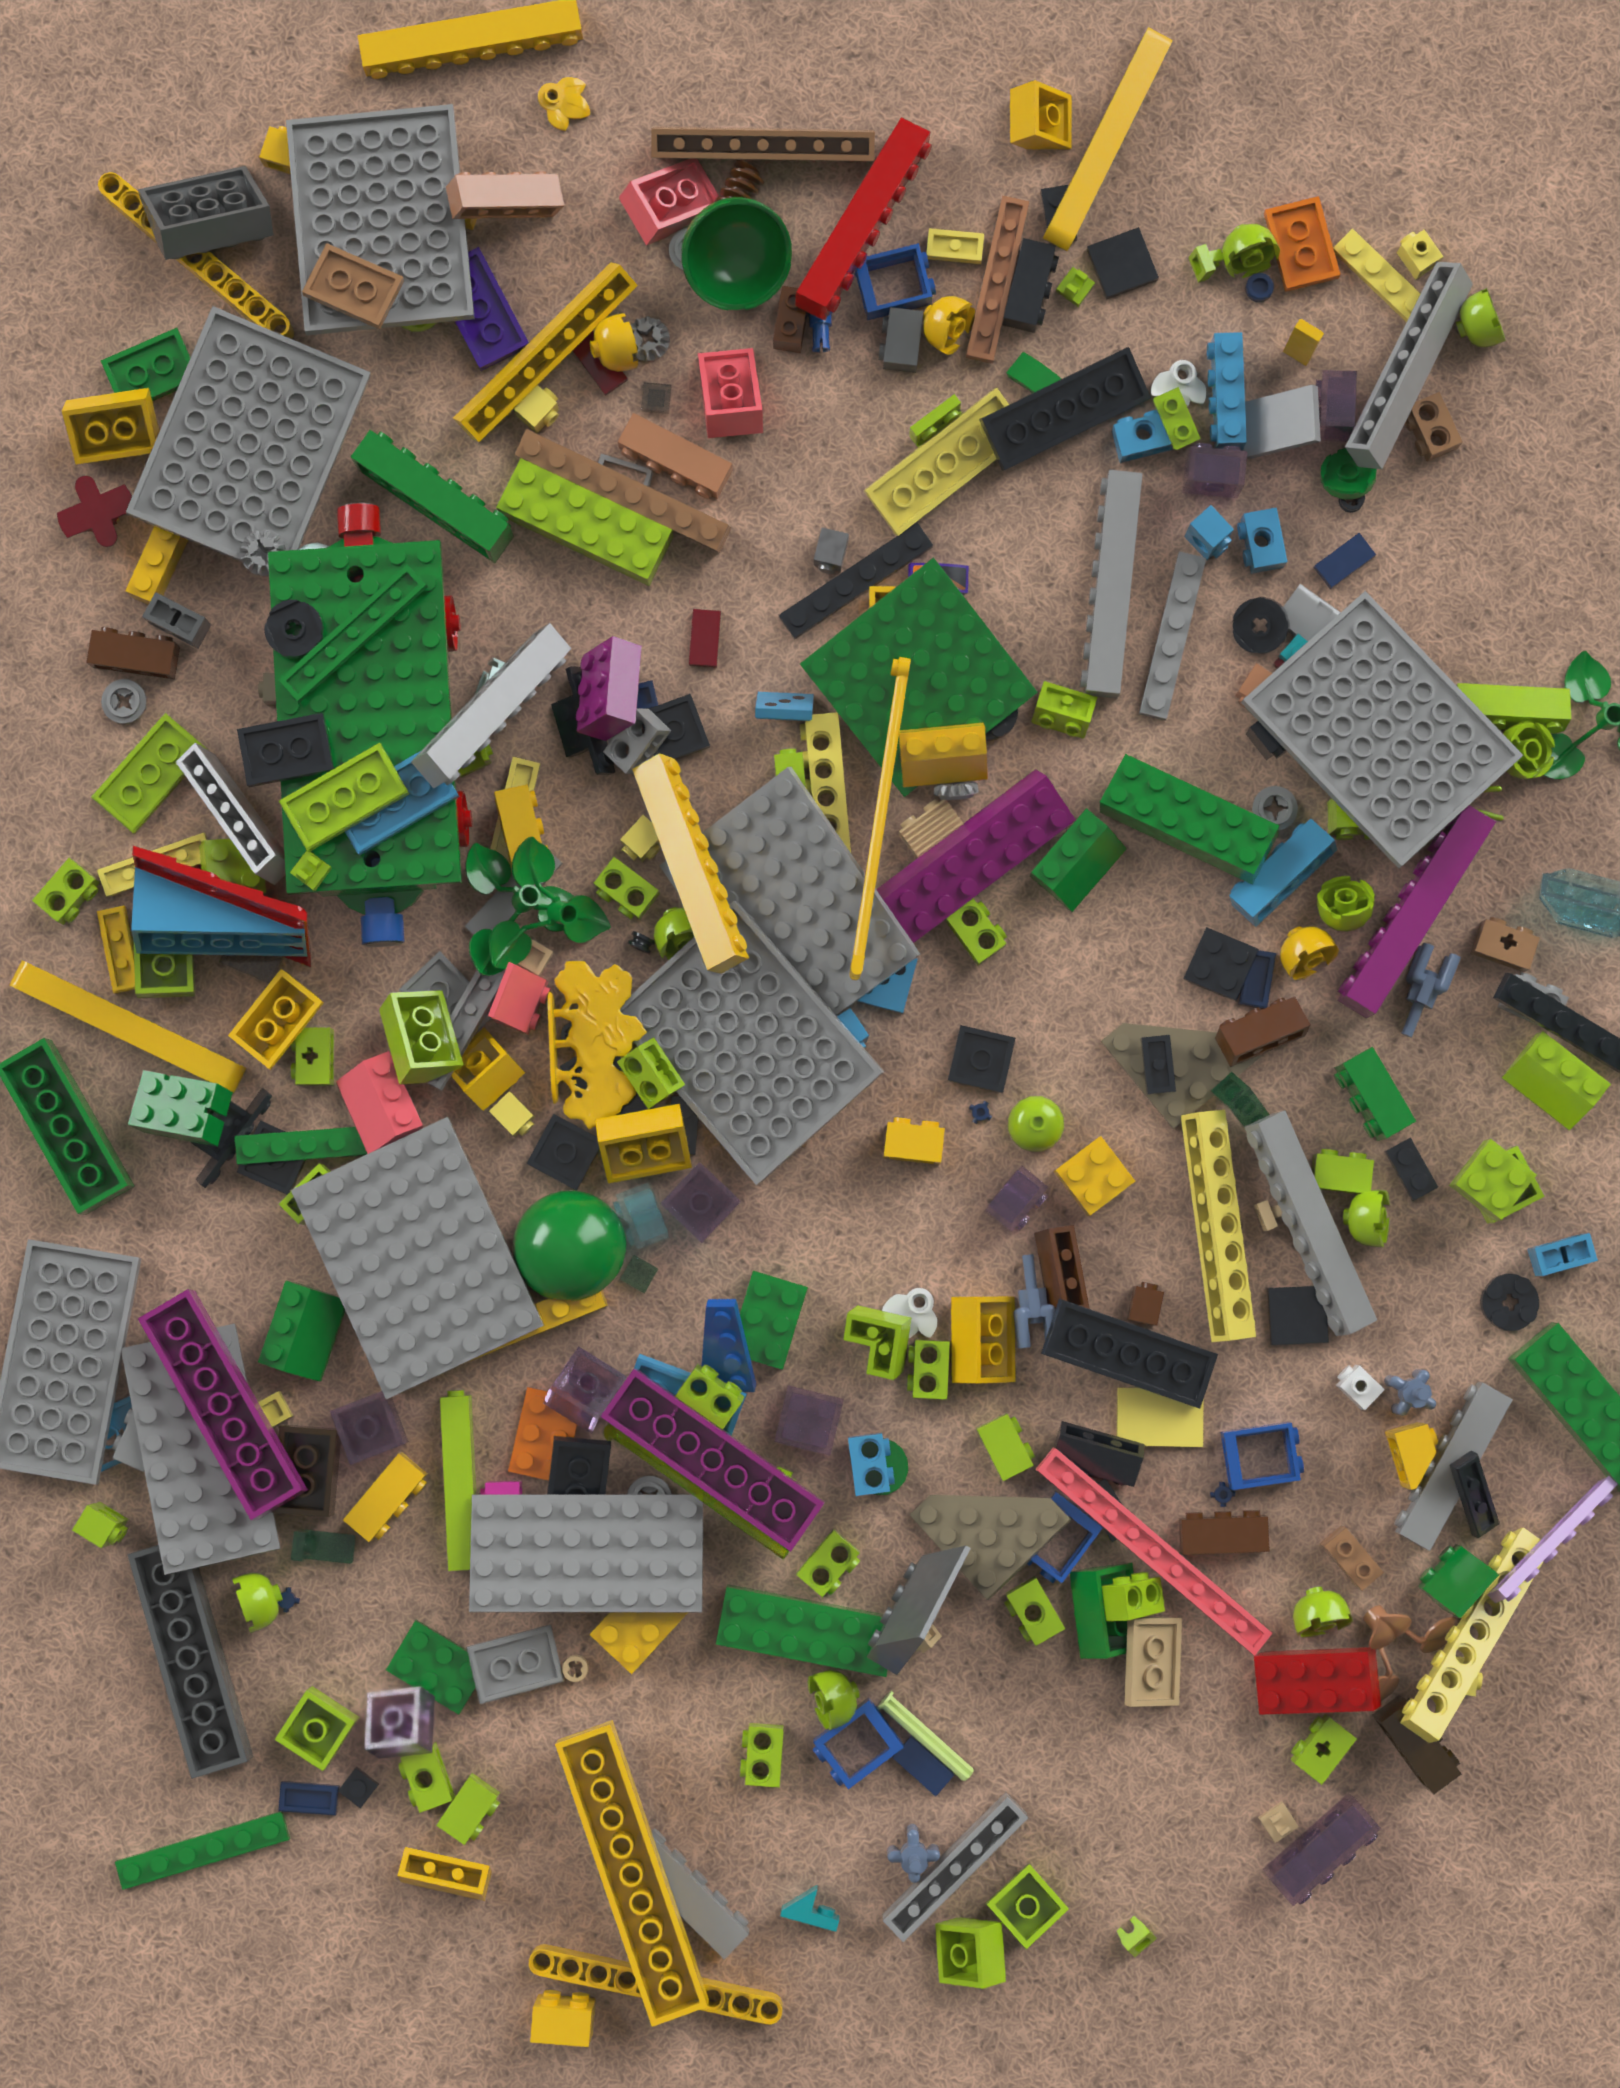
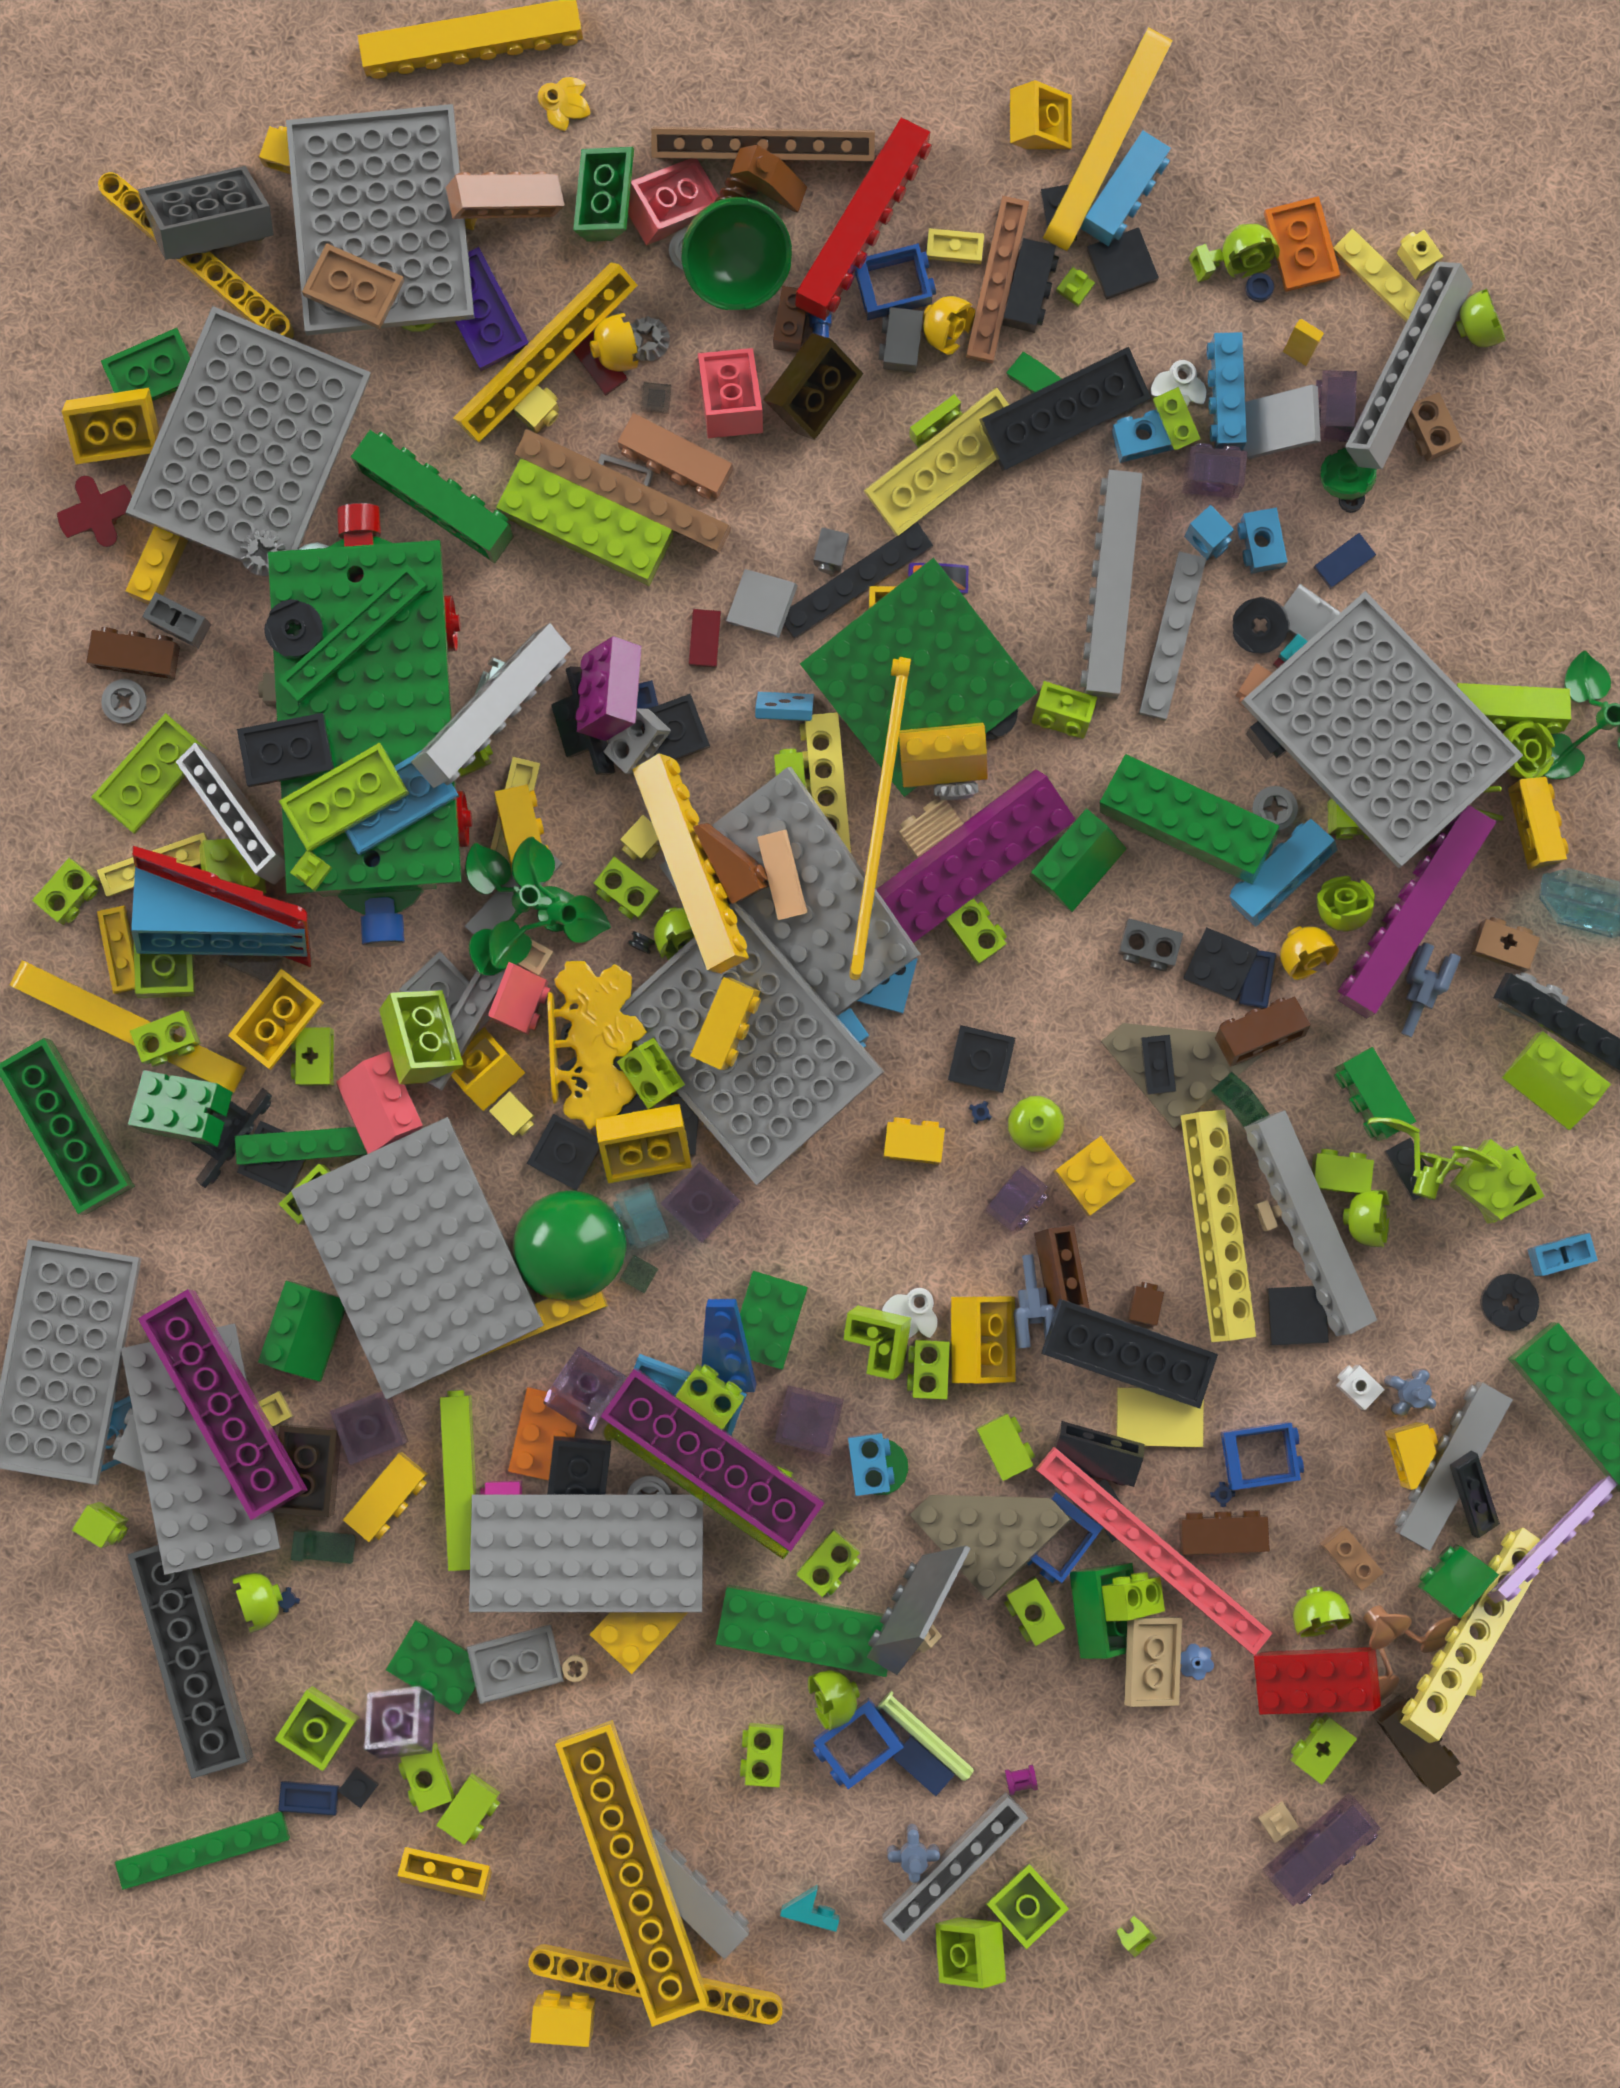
none -> lime brick [130,1010,201,1067]
none -> green slope [573,147,634,242]
none -> yellow brick [690,977,761,1070]
none -> dark orange slope [693,823,769,904]
none -> light grey tile [726,569,798,638]
none -> dark orange slope [730,145,807,213]
none -> light nougat tile [757,830,807,920]
none -> dark brown brick [763,333,864,440]
none -> magenta bush [1005,1764,1038,1796]
none -> dark azure brick [1080,130,1171,247]
none -> dark grey brick [1118,919,1184,972]
none -> medium blue plant [1180,1644,1214,1680]
none -> lime plant [1367,1117,1502,1200]
none -> yellow slope [1508,777,1569,870]

